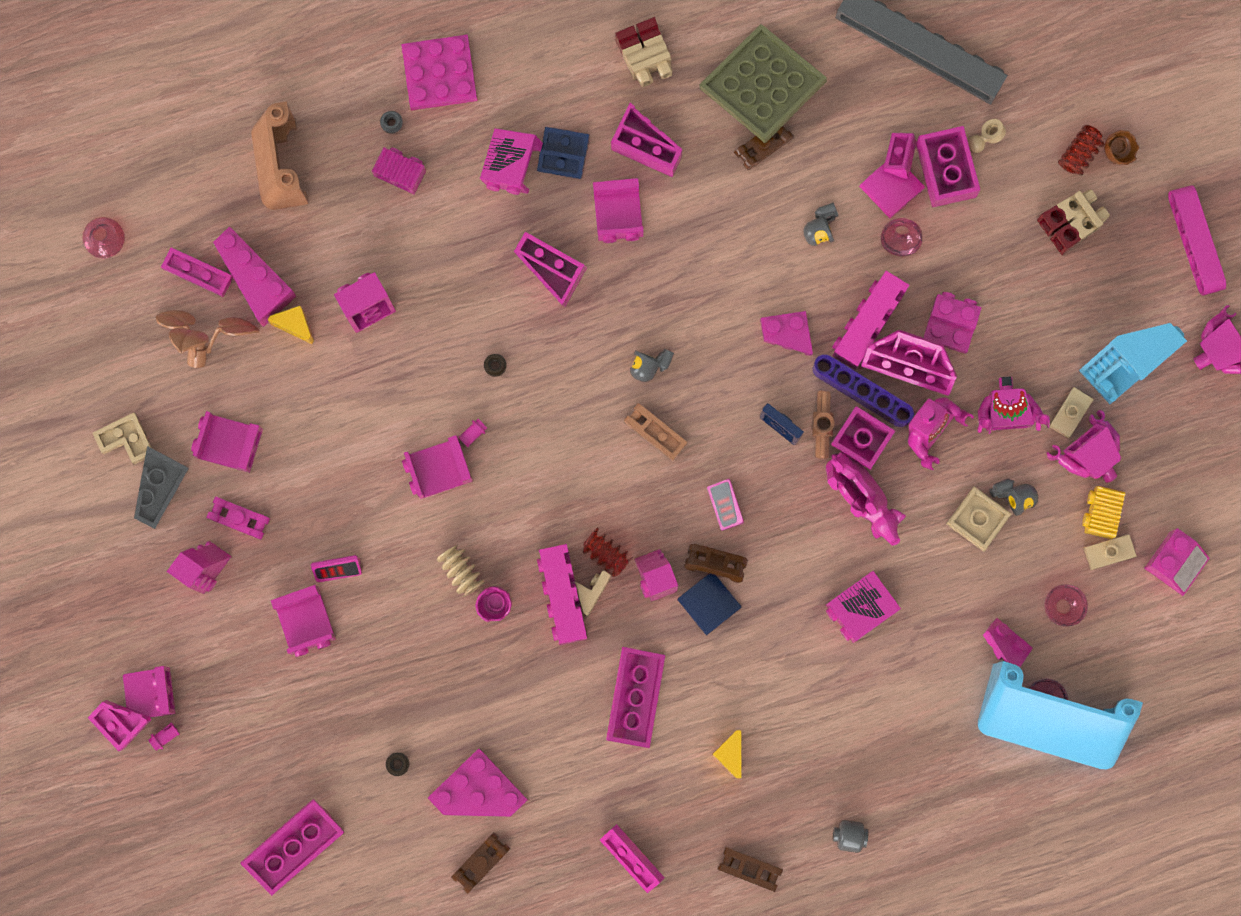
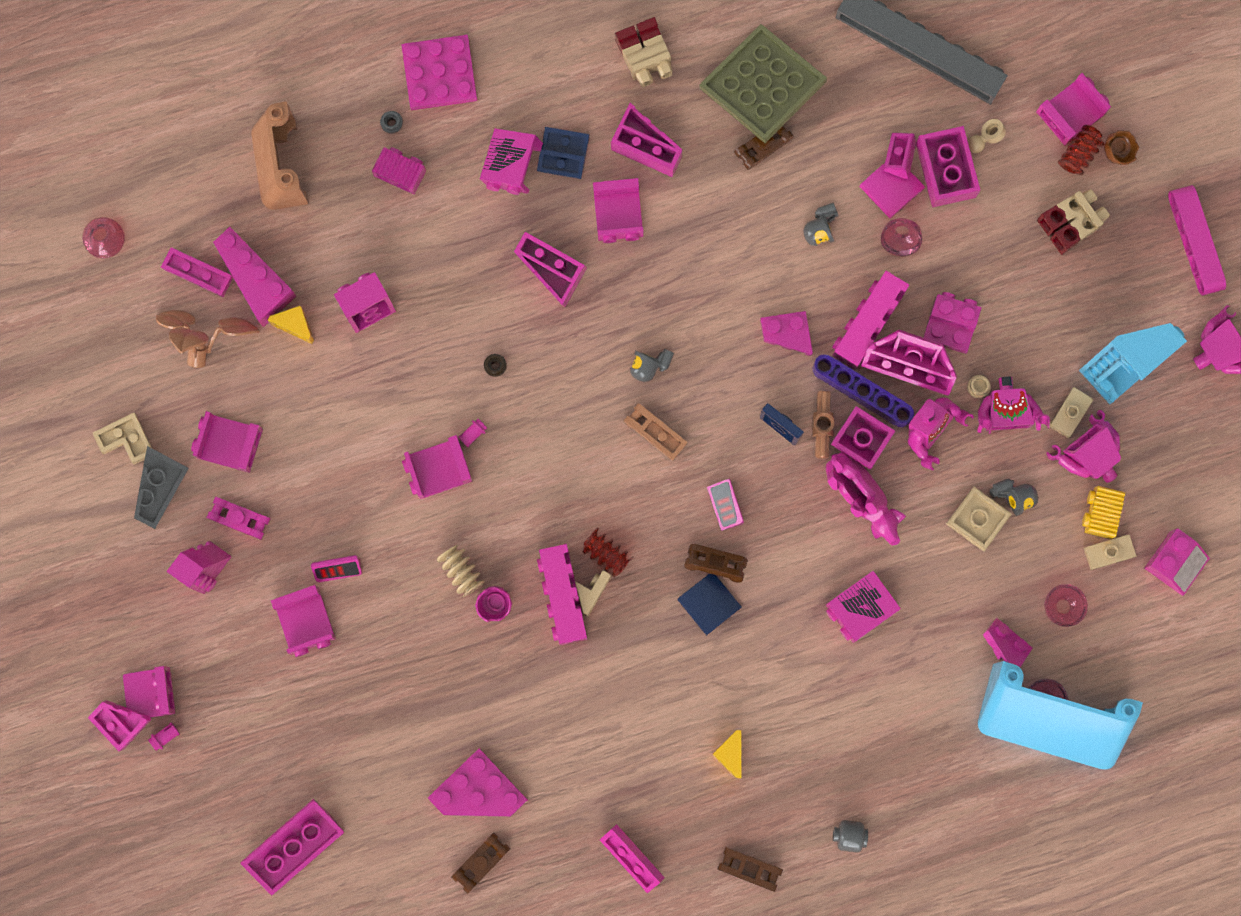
dark brown plate [386,752,410,776] -> none
dark pink slope [606,647,665,748] -> none
dark pink wedge [634,549,678,602] -> none
none -> tan plate [967,375,991,398]
none -> dark pink panel [1036,73,1111,146]

